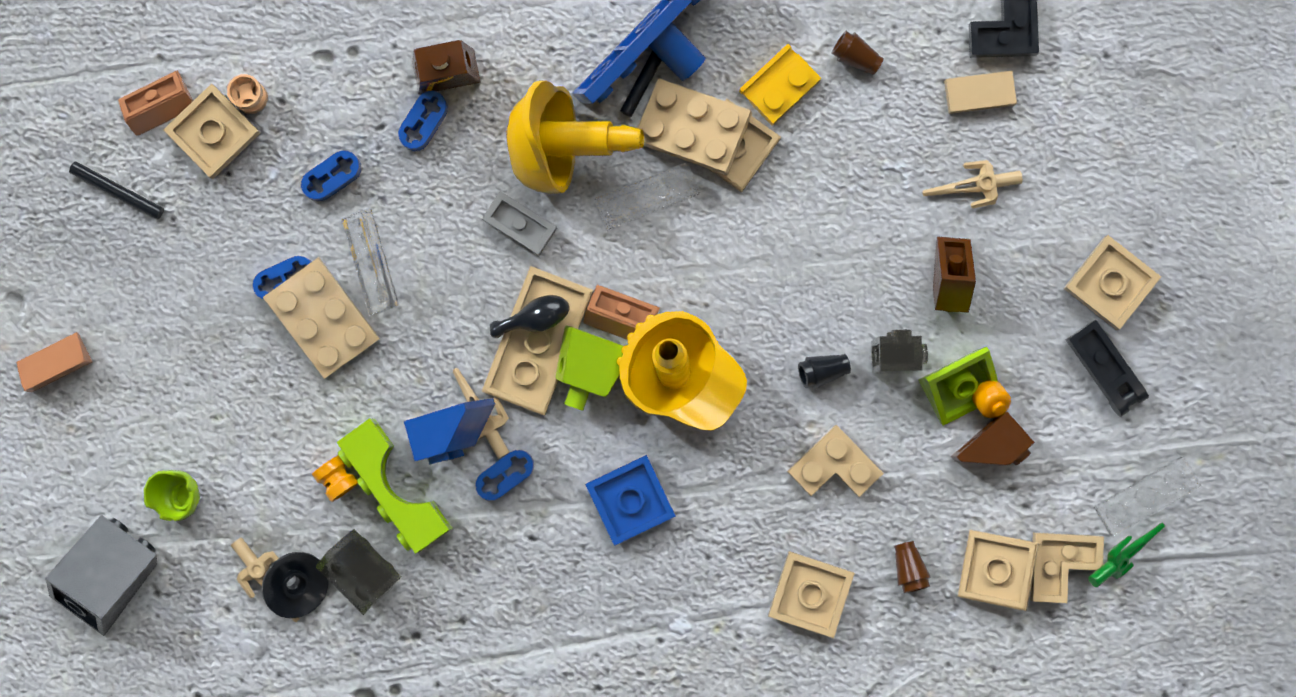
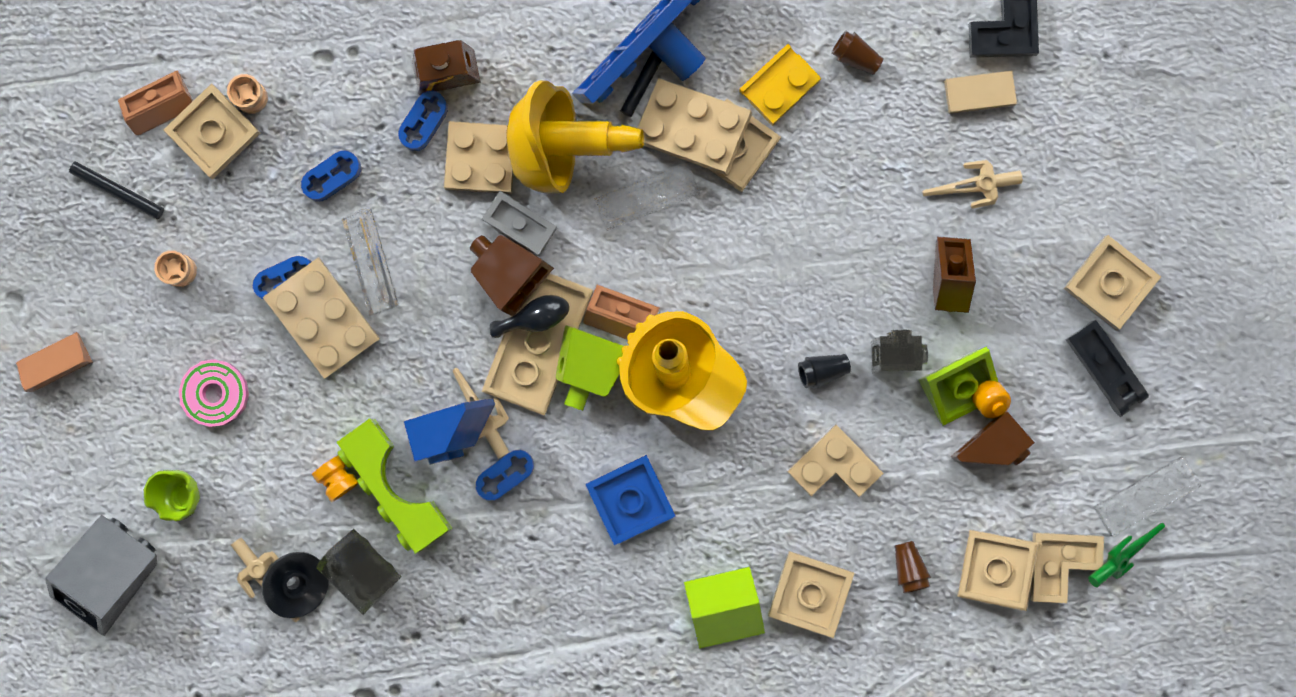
none -> light nougat wheel [154,251,197,287]
none -> bright pink tile [179,359,249,427]
none -> tan plate [444,121,513,194]
none -> reddish brown torso [470,235,554,316]
none -> lime slope [684,566,765,649]

